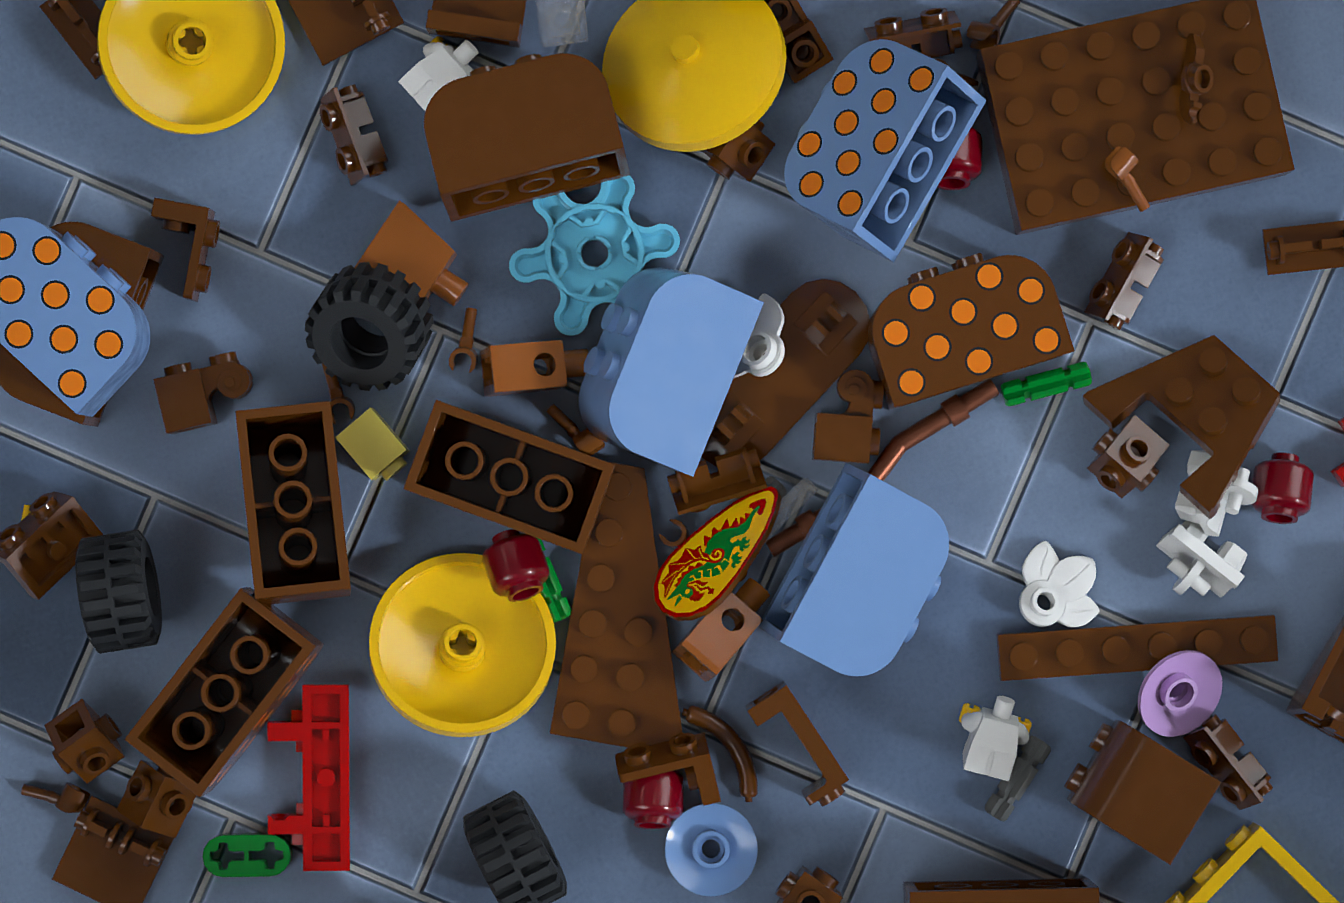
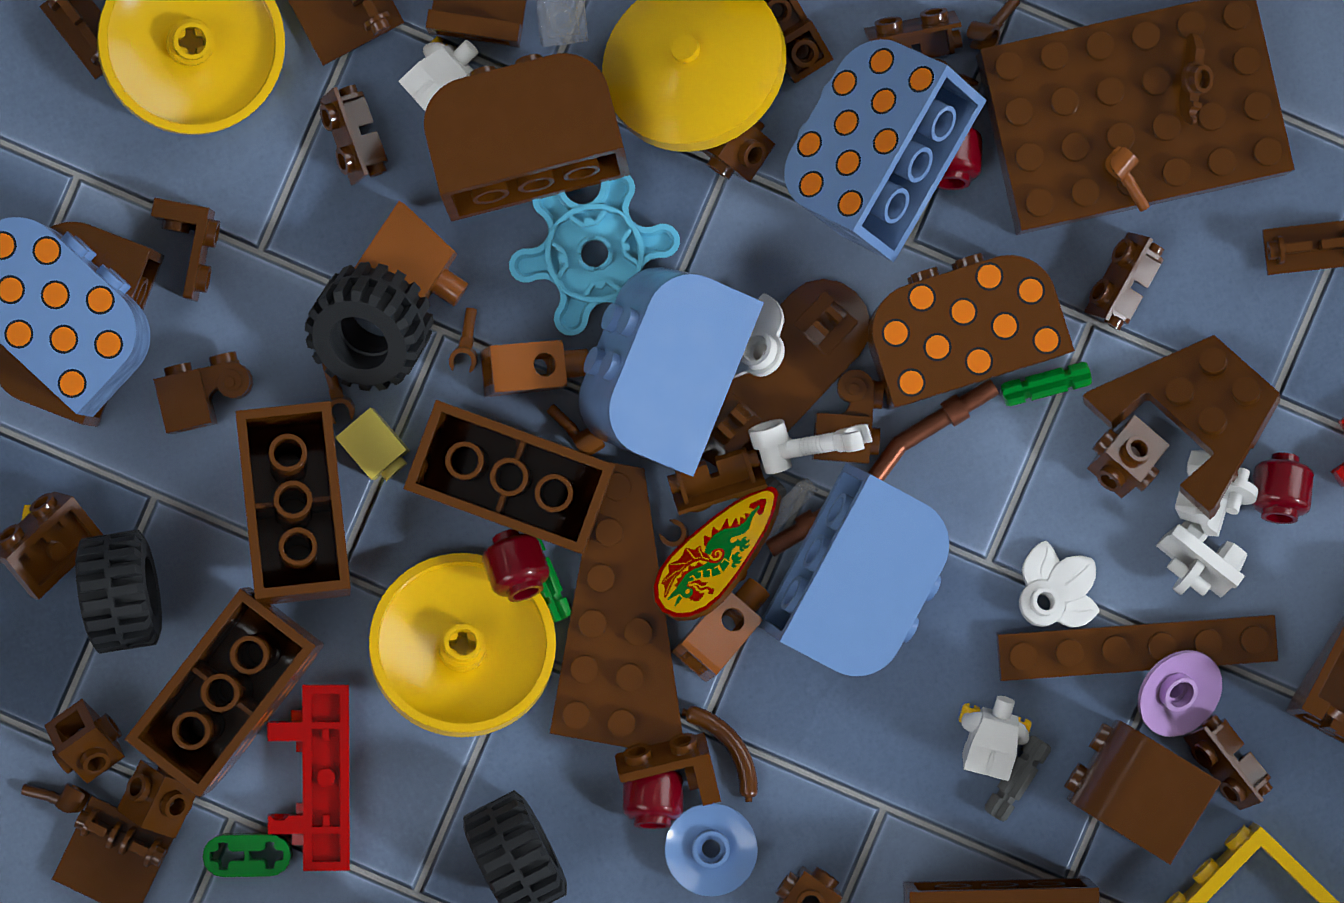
reddish brown panel [745,681,849,807] -> none
none -> white brick [748,419,873,474]

